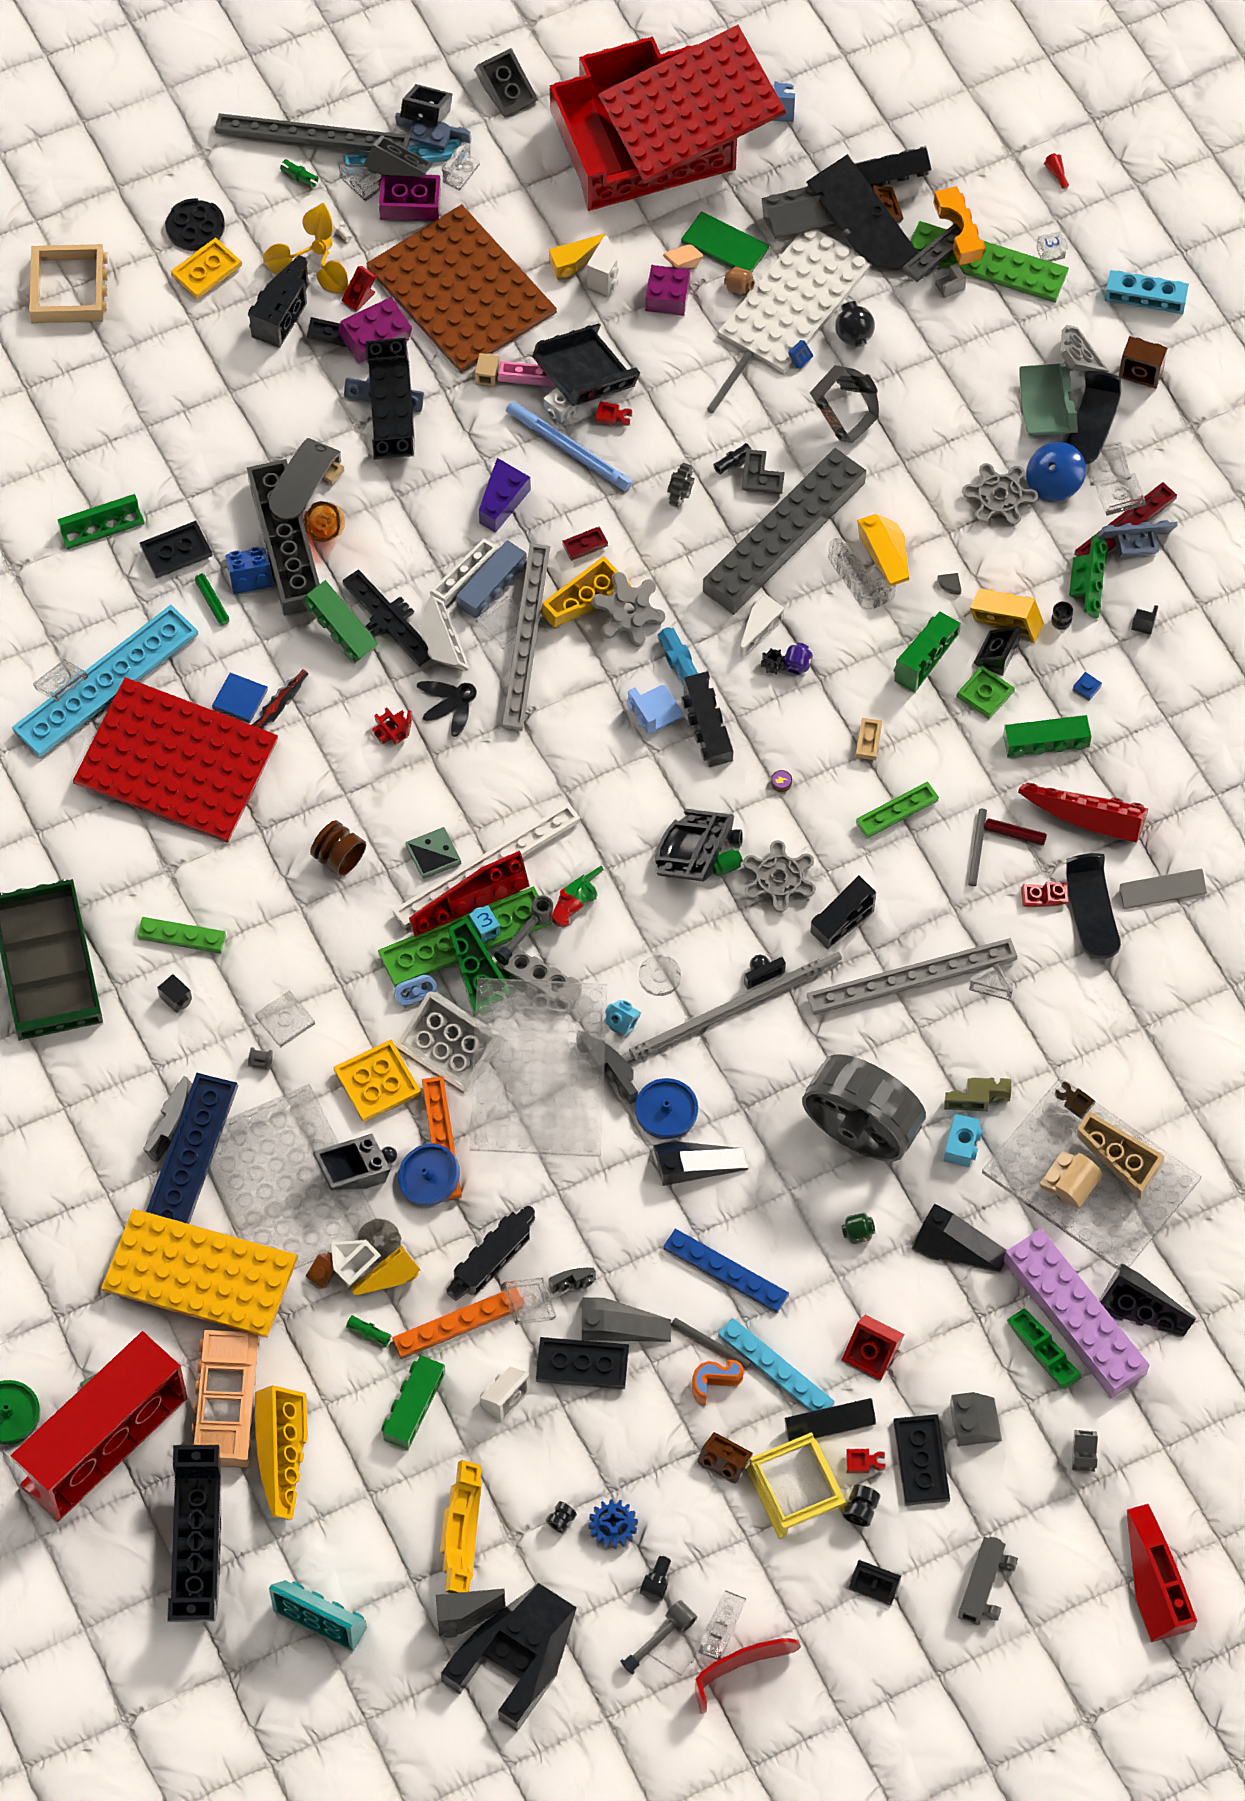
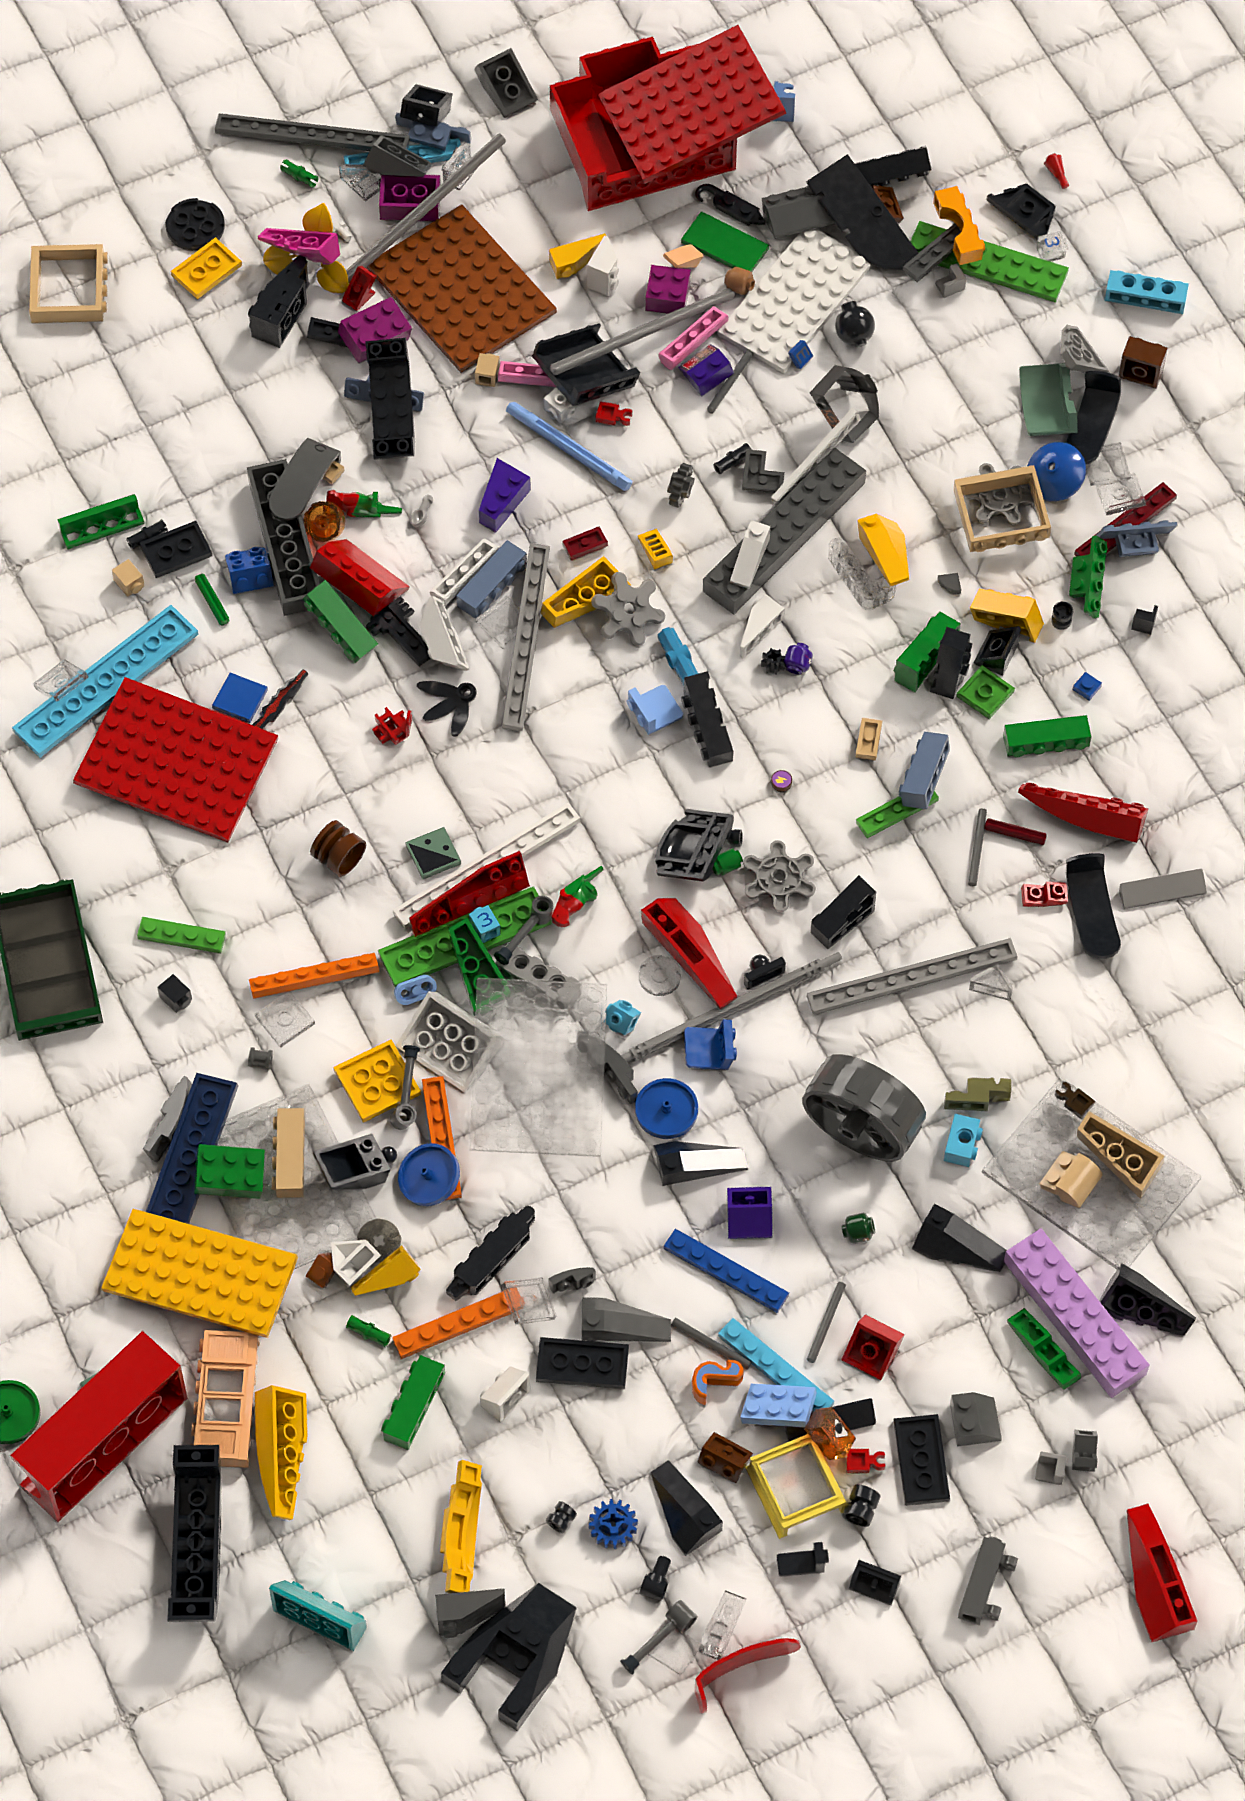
none -> tan brick [112,559,144,597]
none -> black pin [126,519,168,550]
none -> green brick [194,1144,265,1199]
none -> orange plate [249,953,379,999]
none -> dark pink wedge [257,228,340,265]
none -> tan brick [272,1108,305,1198]
none -> red slope [310,539,410,616]
none -> animal [326,490,402,517]
none -> light grey axle [346,133,506,283]
none -> dark grey piece [390,1045,420,1130]
none -> light grey piece [411,495,433,527]
none -> light grey axle [550,288,735,375]
none -> yellow slope [638,529,673,569]
none -> red wedge [641,898,737,1009]
none -> black wedge [650,1460,723,1556]
none -> bright pink brick [658,306,728,370]
none -> dark purple slope [678,344,734,396]
none -> blue bracket [684,1019,737,1070]
none -> black plate [695,184,765,226]
none -> dark purple slope [727,1187,772,1239]
none -> white slope [730,520,770,589]
none -> light blue plate [740,1383,817,1427]
none -> white tile [771,407,860,506]
none -> black bracket [776,1542,829,1577]
none -> clear orange brick [804,1407,856,1460]
none -> dark grey bar [807,1282,846,1363]
none -> sand blue brick [899,731,950,809]
none -> black wedge [930,627,973,700]
none -> tan window [953,465,1051,552]
none -> black wing [986,183,1056,244]
none -> light grey panel [1035,1451,1067,1485]

